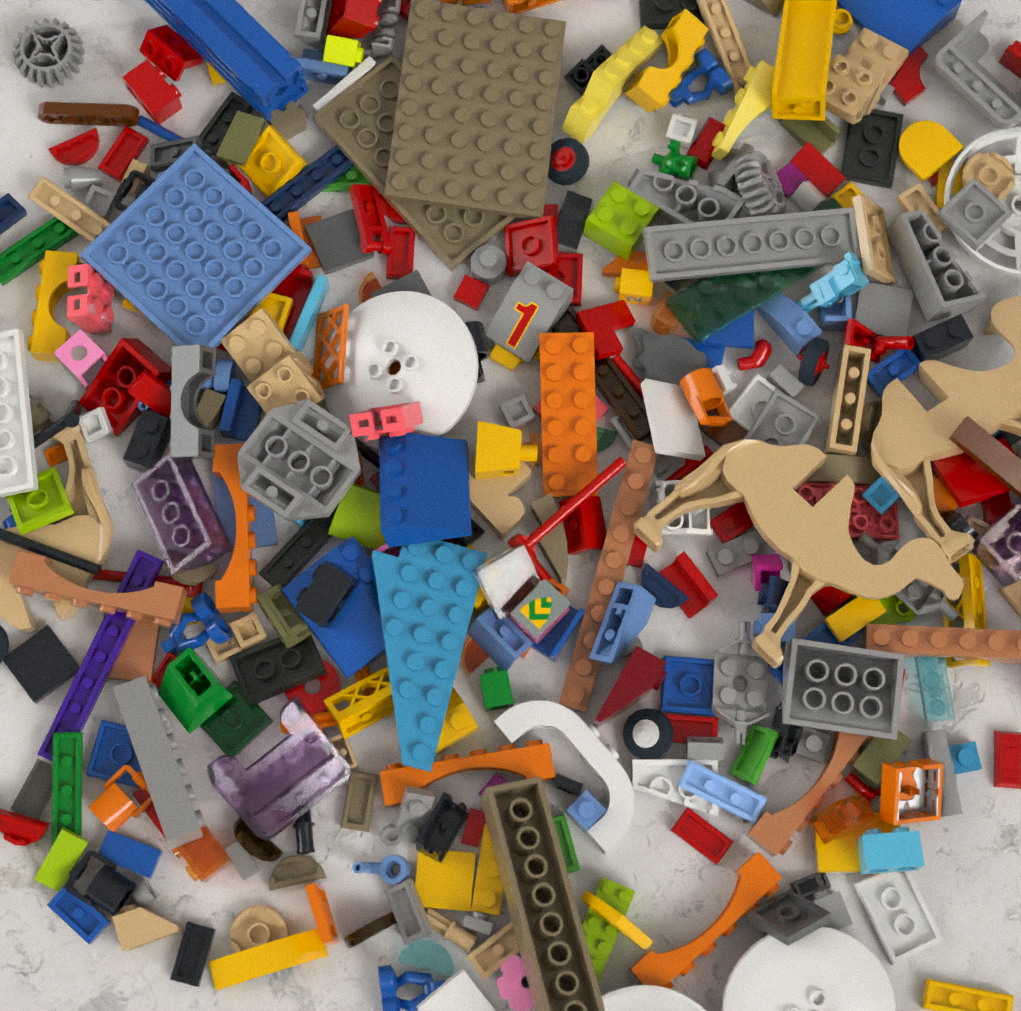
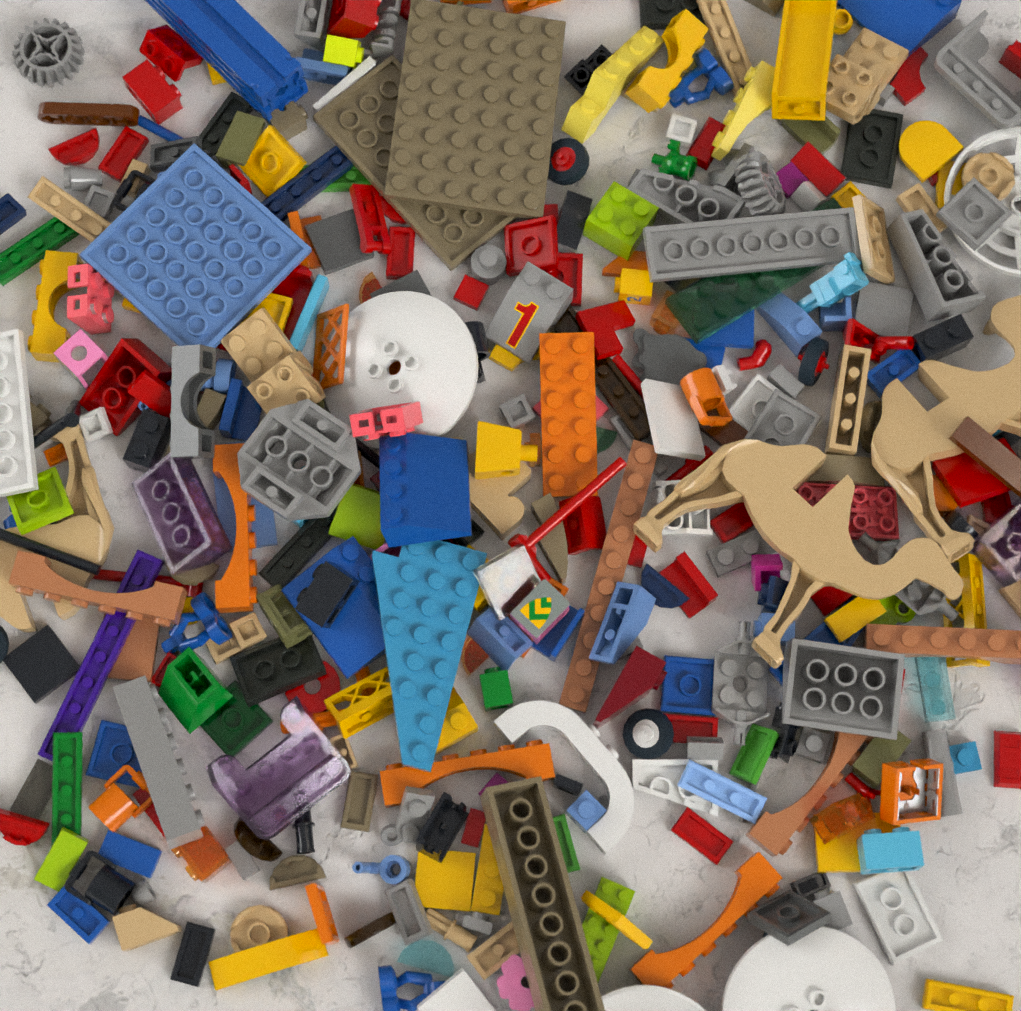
dark azure plate [862,476,901,515] -> none

